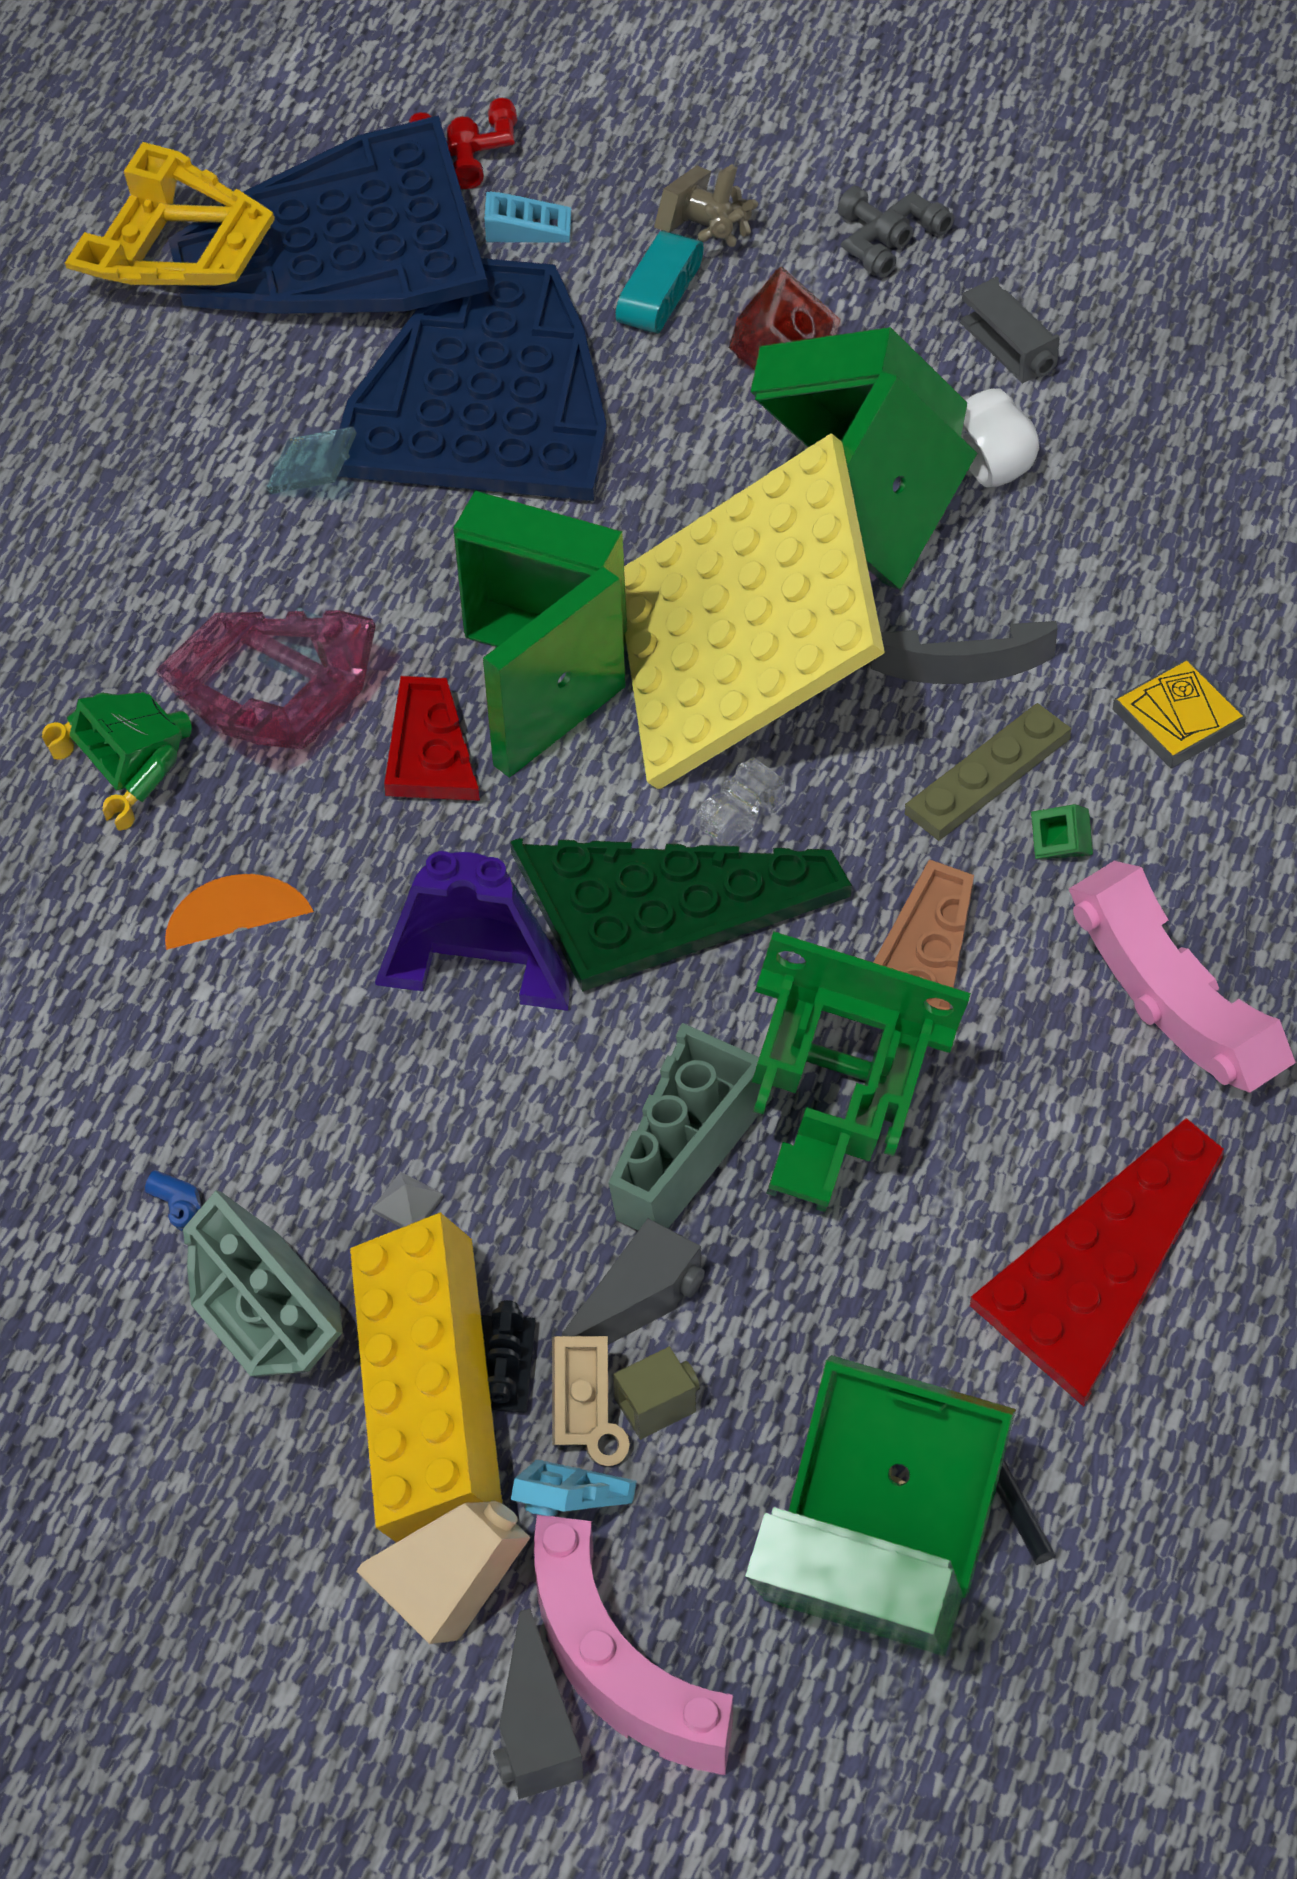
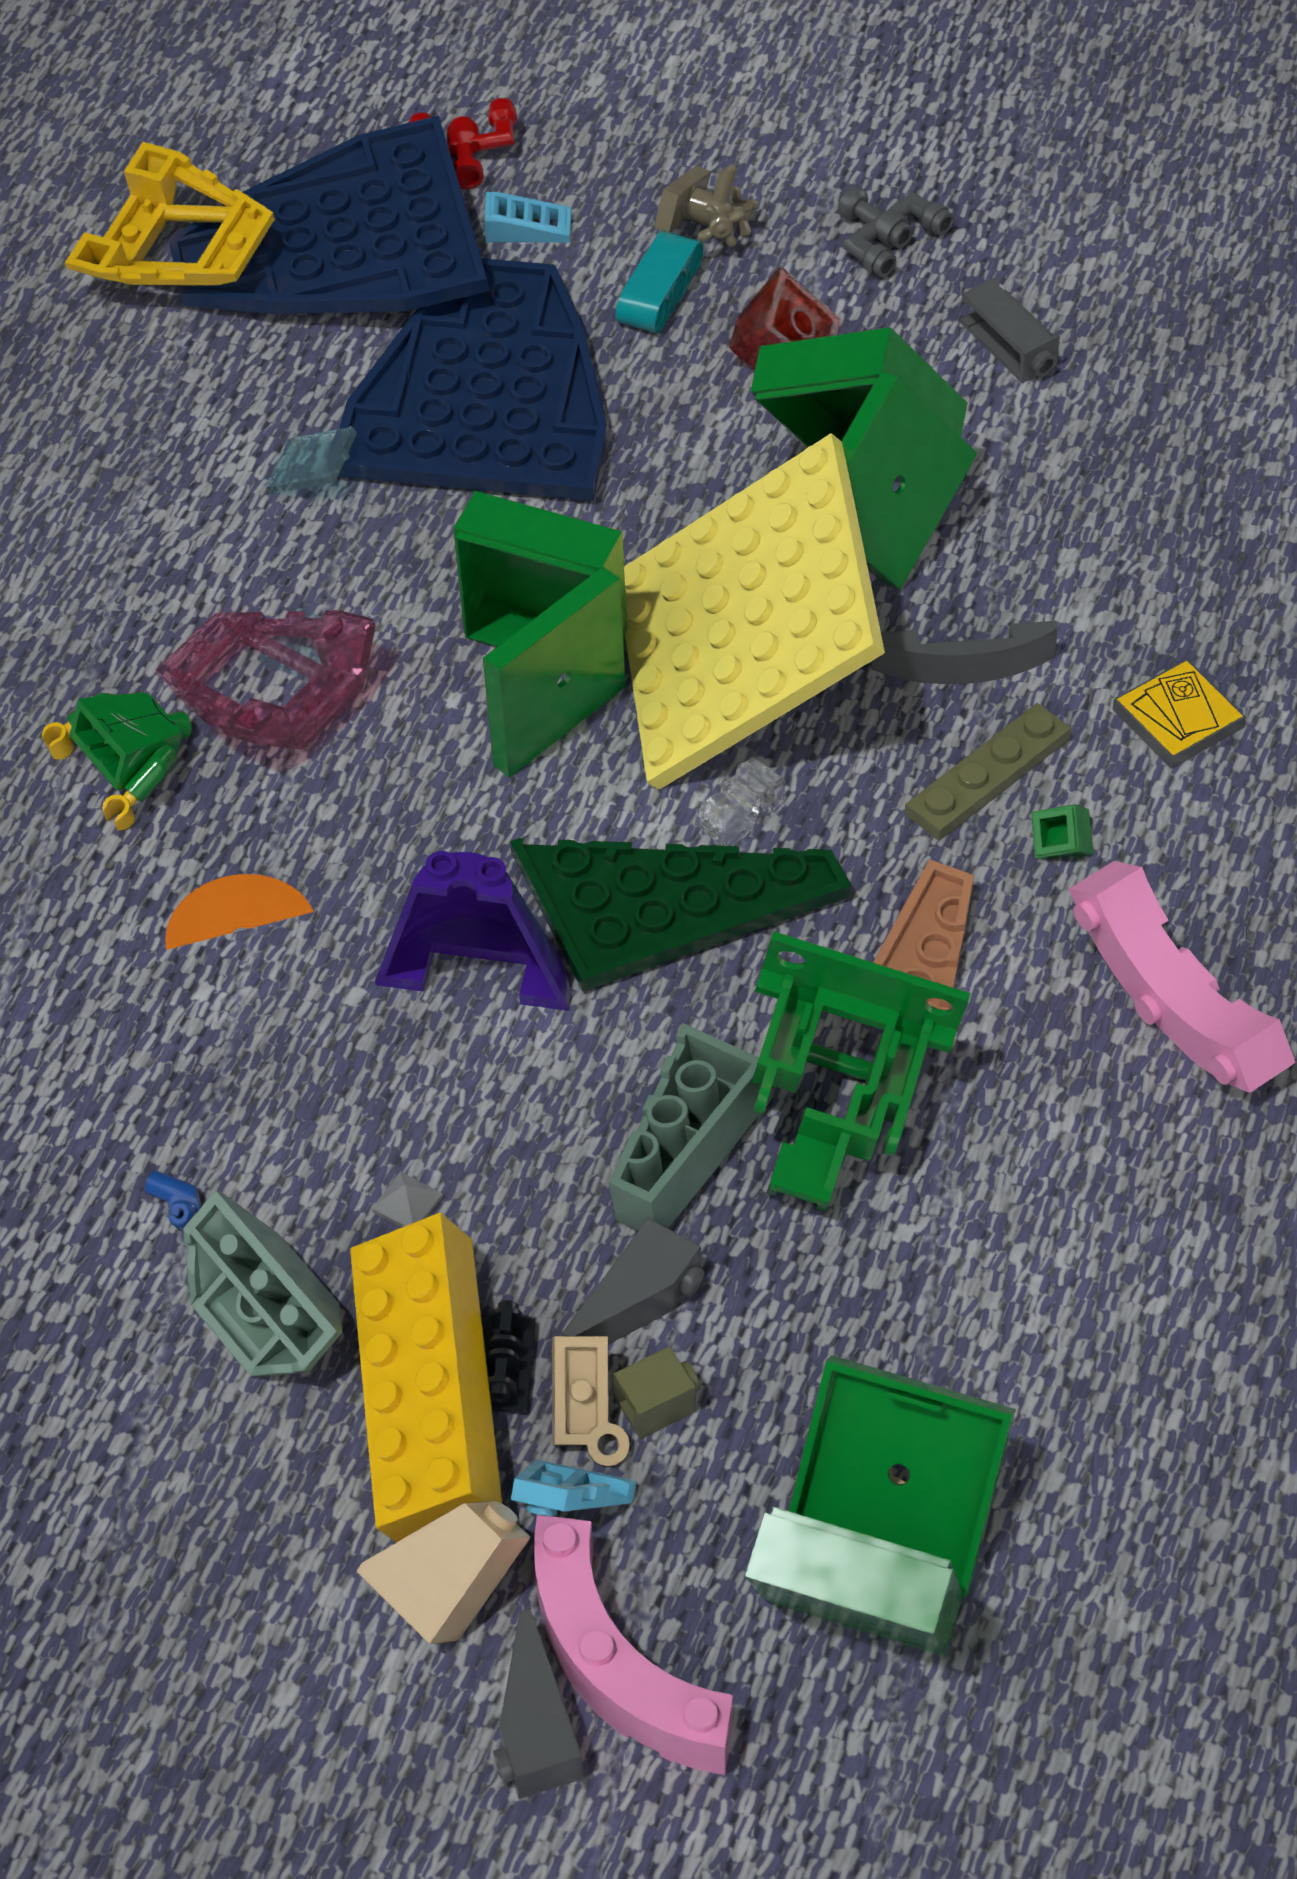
red wing [384,676,480,801] -> none
white piece [961,389,1039,487] -> none
red wing [970,1118,1224,1407] -> none
black bar [996,1459,1055,1565] -> none

